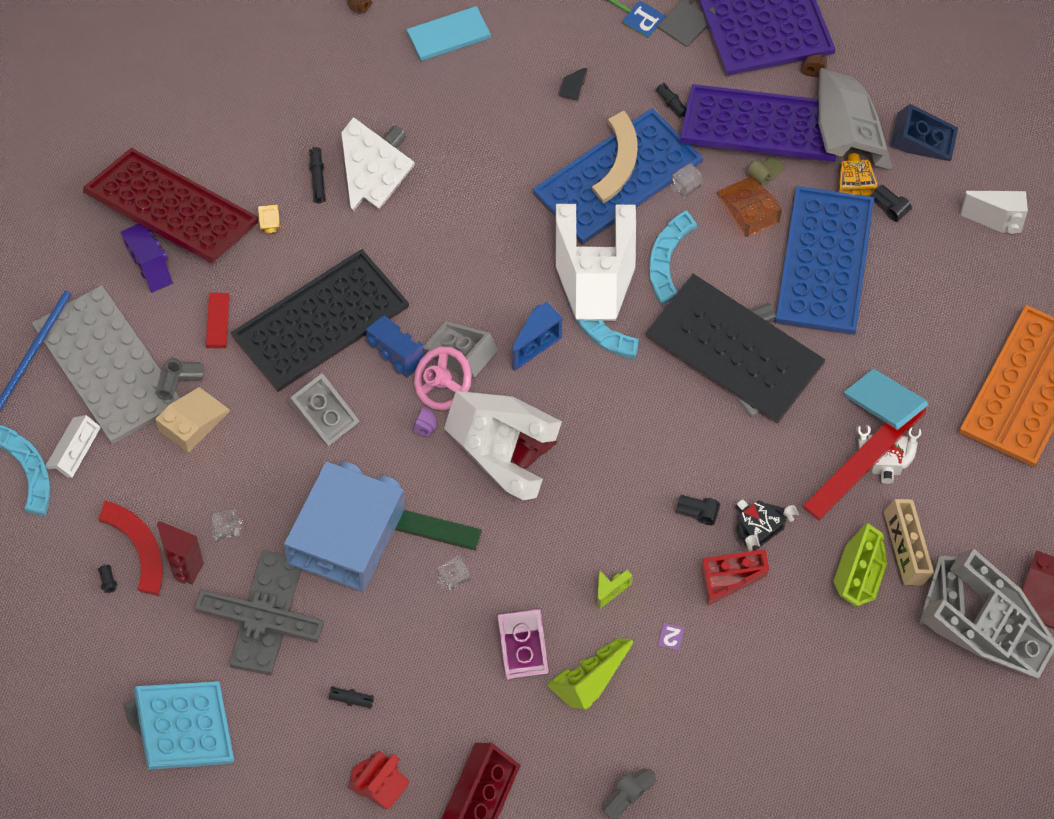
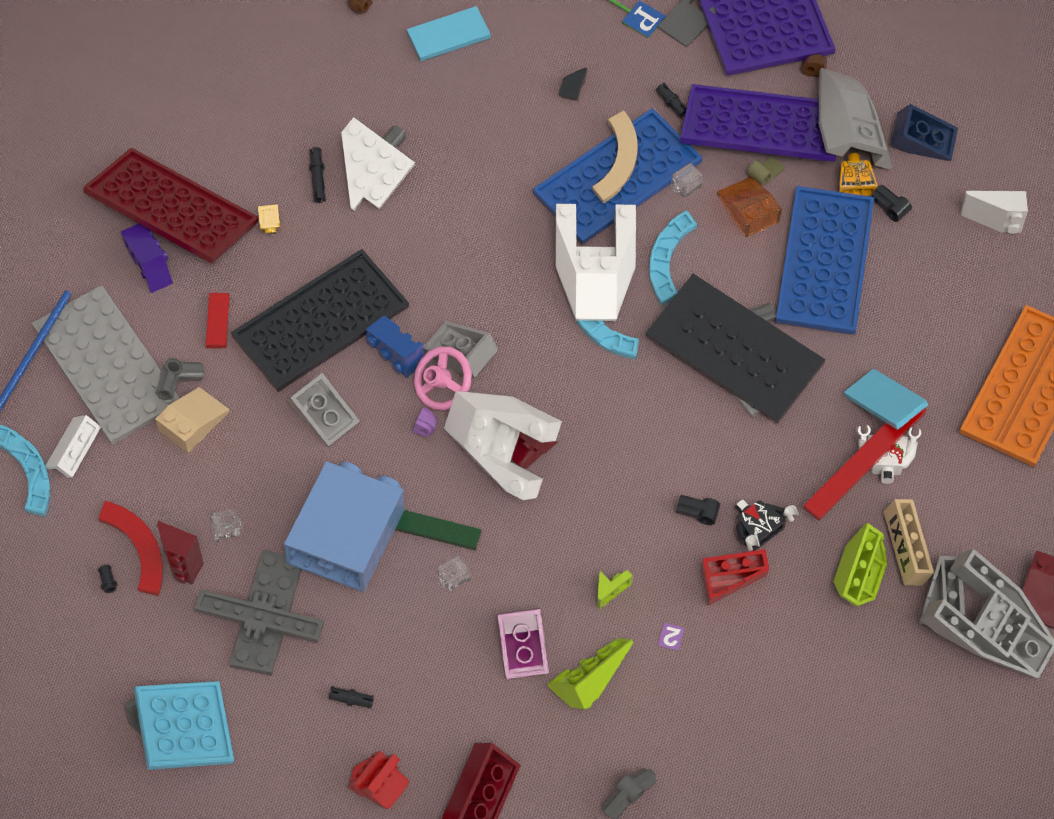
blue slope [512,302,562,371] -> none

